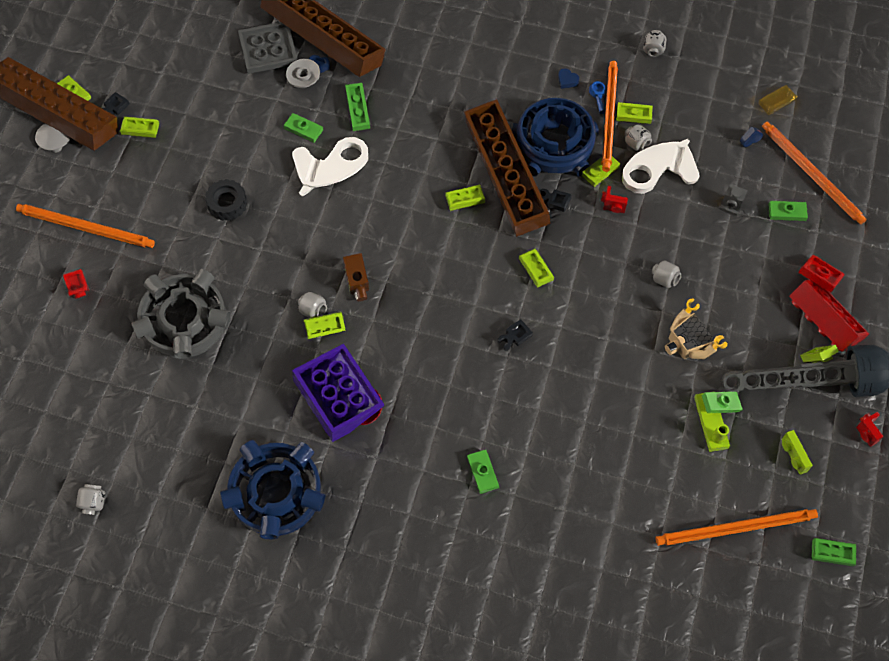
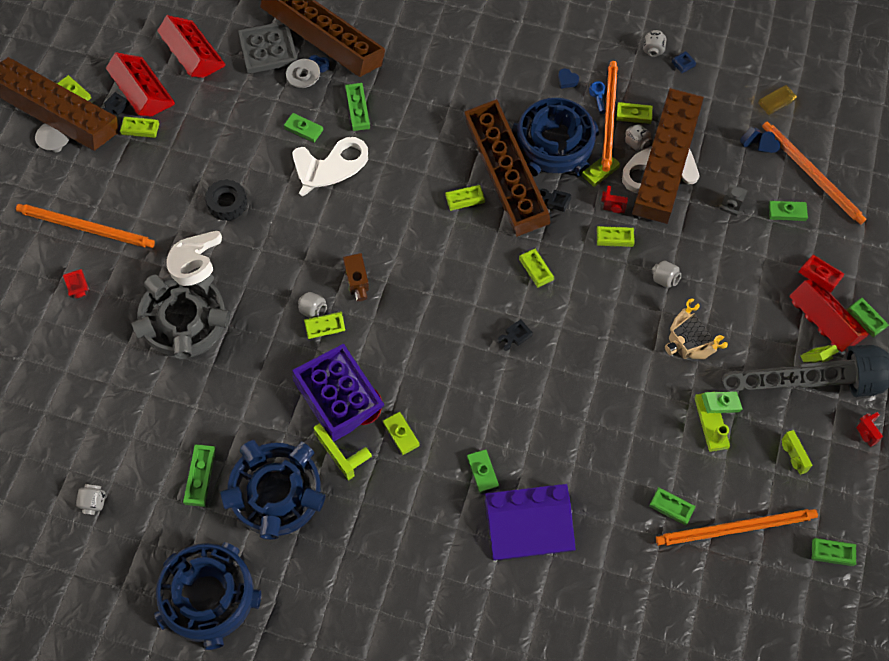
none -> red slope [106,52,175,116]
none -> dark blue piece [154,542,261,650]
none -> red slope [157,15,226,78]
none -> white animal [167,231,222,286]
none -> bright green plate [183,445,216,507]
none -> lime piece [313,423,372,480]
none -> lime plate [383,412,420,456]
none -> dark purple slope [485,484,576,561]
none -> lime plate [596,226,634,247]
none -> reddish brown brick [632,88,704,224]
none -> bright green plate [649,487,696,526]
none -> dark blue tile [672,51,696,73]
none -> dark blue tile [758,131,780,153]
none -> bright green plate [847,298,889,338]

